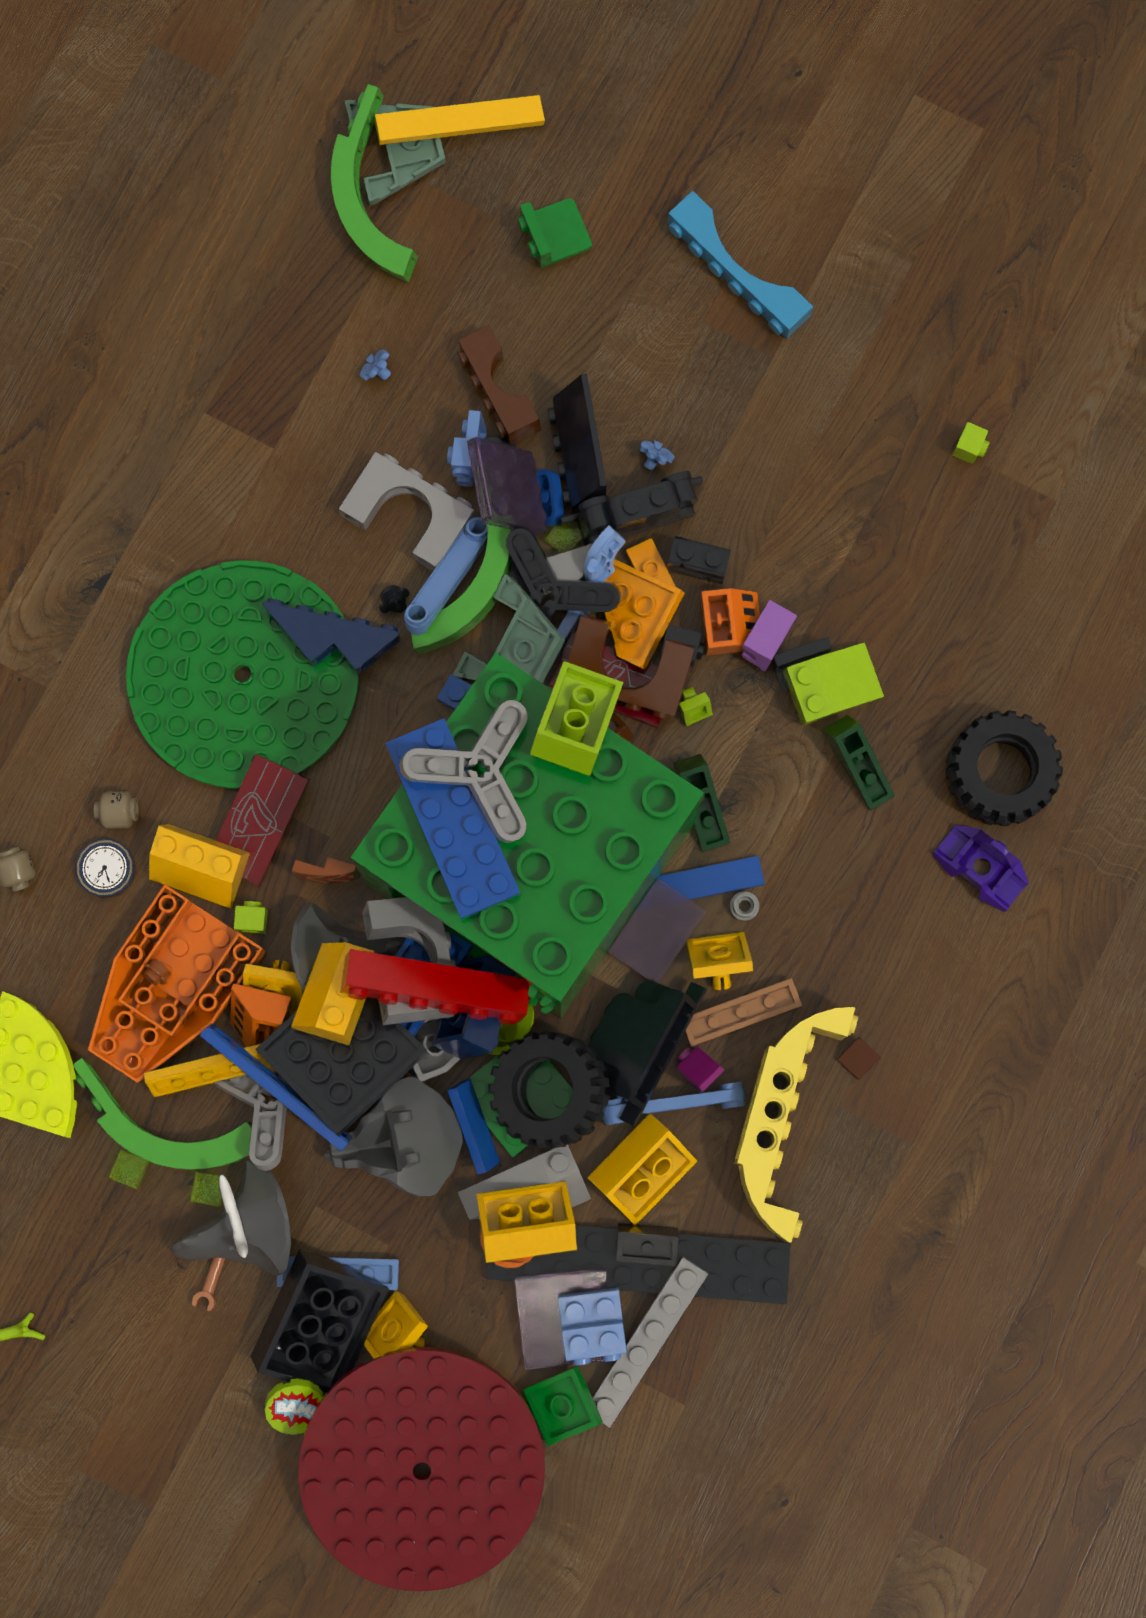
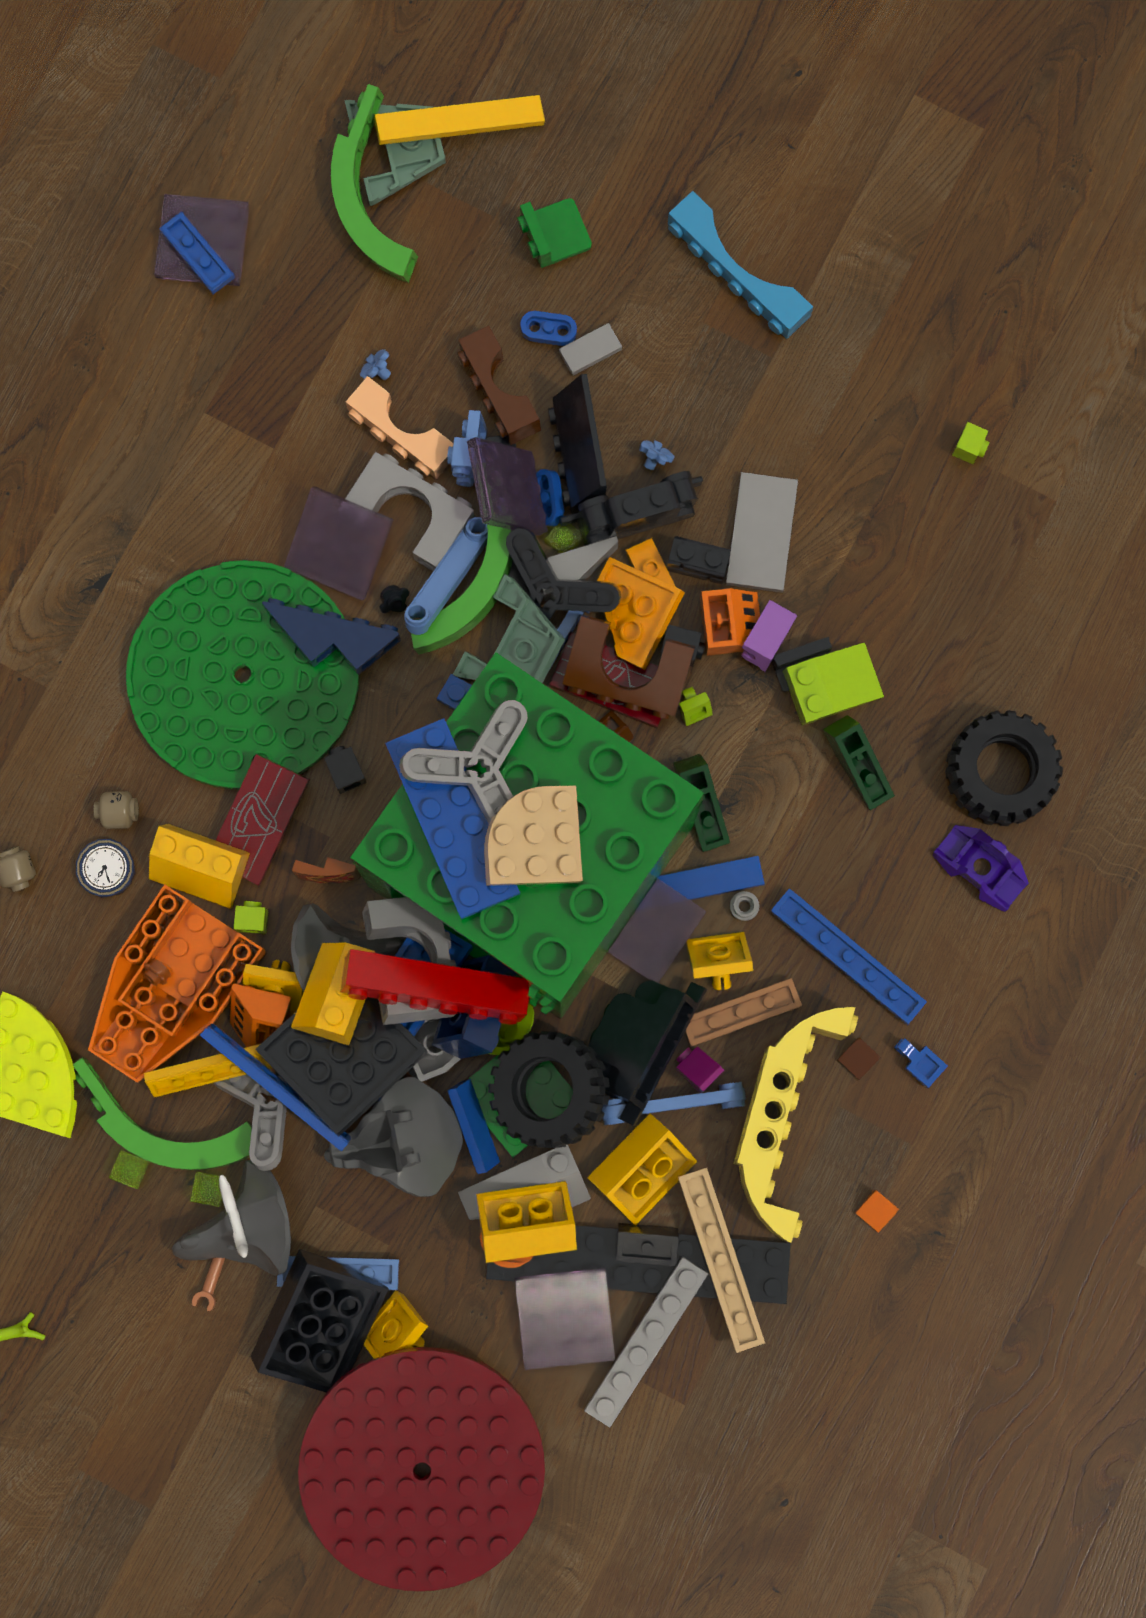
tile [265,1379,323,1435] -> none
green plate [523,1365,603,1446] -> none
lime slope [530,661,623,776] -> none
medium blue plate [558,1287,627,1365] -> none
light blue tile [583,526,625,582] -> none
none -> clear purple plate [154,194,250,286]
none -> blue tile [159,211,235,294]
none -> plate [284,486,394,601]
none -> black brick [324,746,367,794]
none -> light nougat arch [346,376,454,479]
none -> tan plate [484,786,583,886]
none -> blue plate [520,311,577,346]
none -> light grey tile [559,323,622,376]
none -> tan plate [678,1168,765,1353]
none -> light grey tile [726,472,798,593]
none -> blue plate [770,888,927,1025]
none -> orange slope [855,1190,899,1233]
none -> blue plate [894,1038,948,1088]

